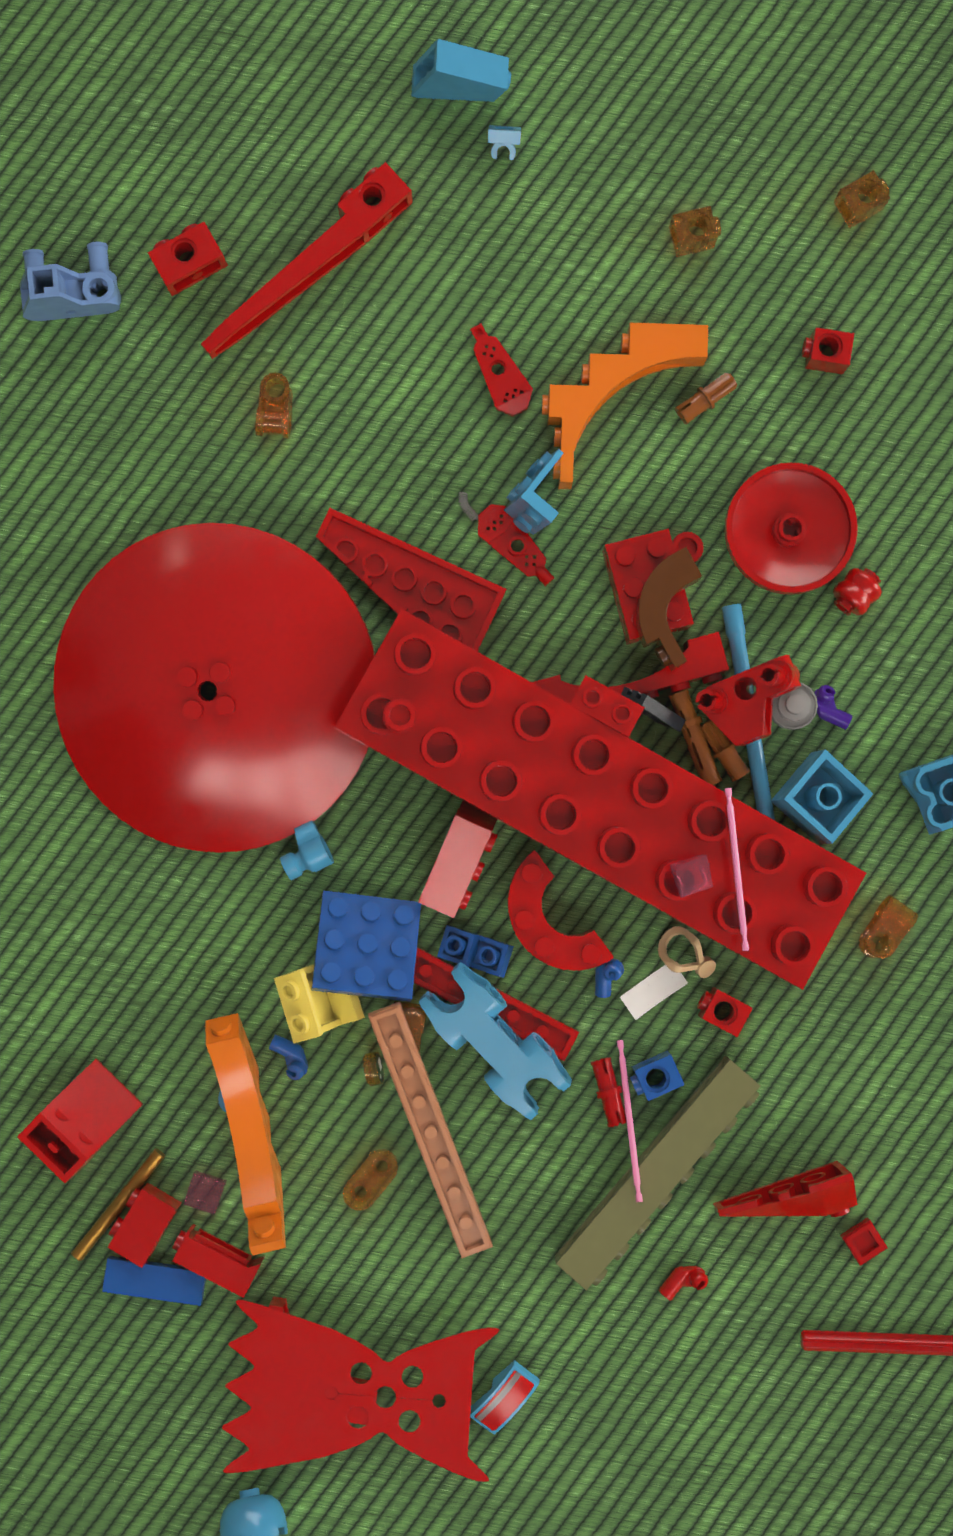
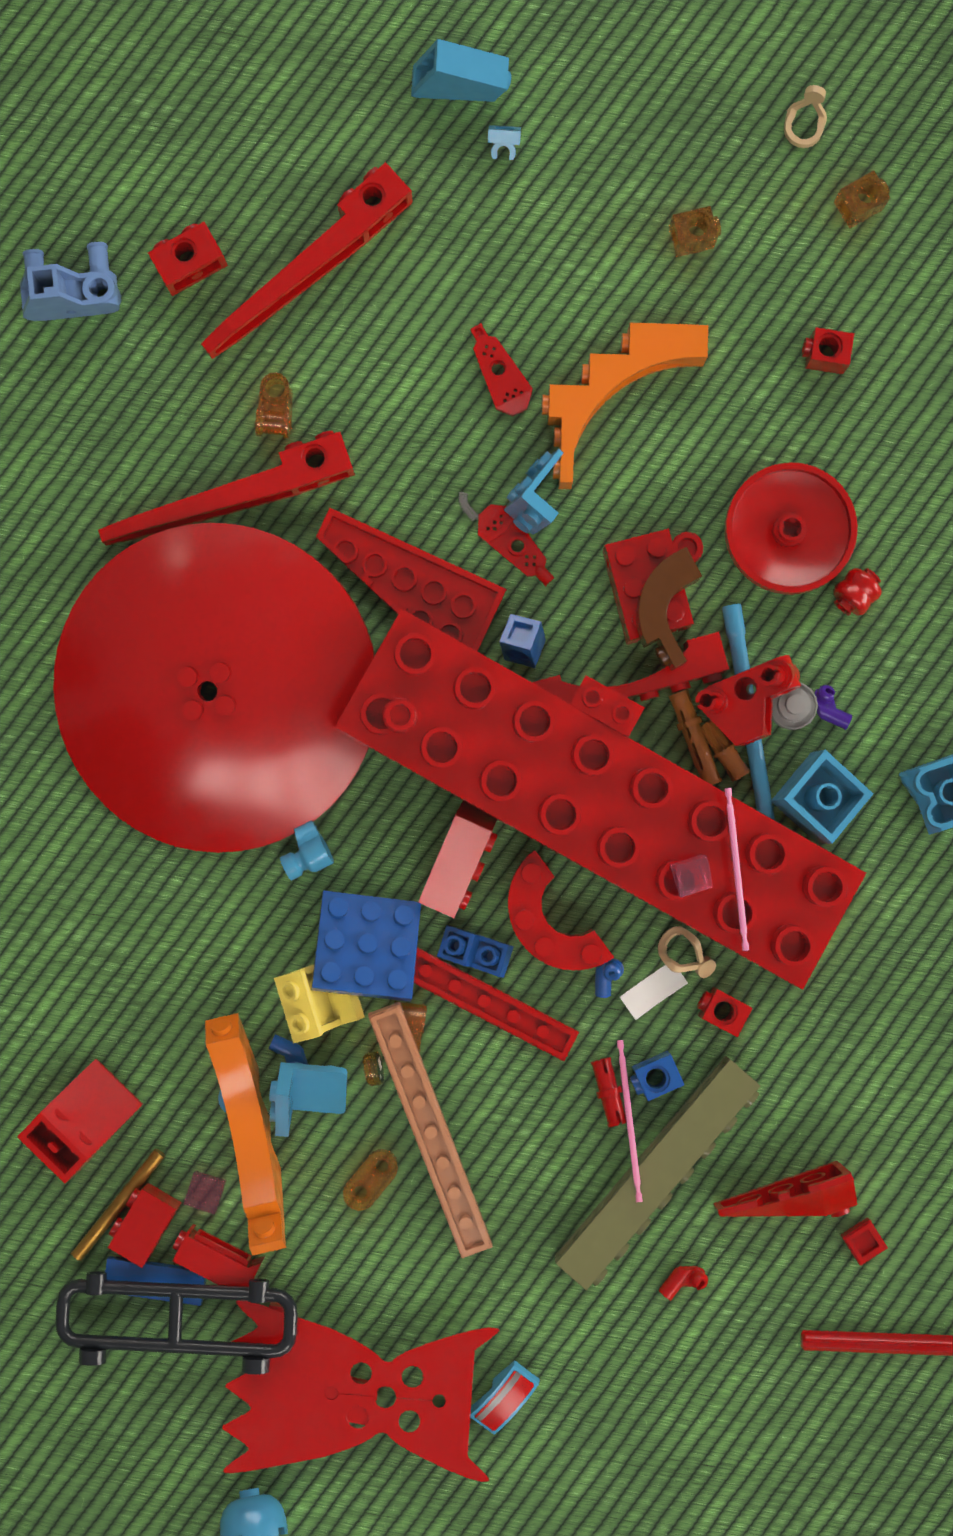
dark azure piece [419,962,572,1120] -> none
black tile [621,687,686,732] -> none
dark orange axle [675,373,737,425] -> none
clear orange piece [859,895,918,958] -> none
none -> black bar [55,1271,298,1374]
none -> red piece [98,431,355,546]
none -> dark azure bracket [269,1062,347,1137]
none -> blue brick [499,614,546,668]
none -> tan piece [784,85,827,148]

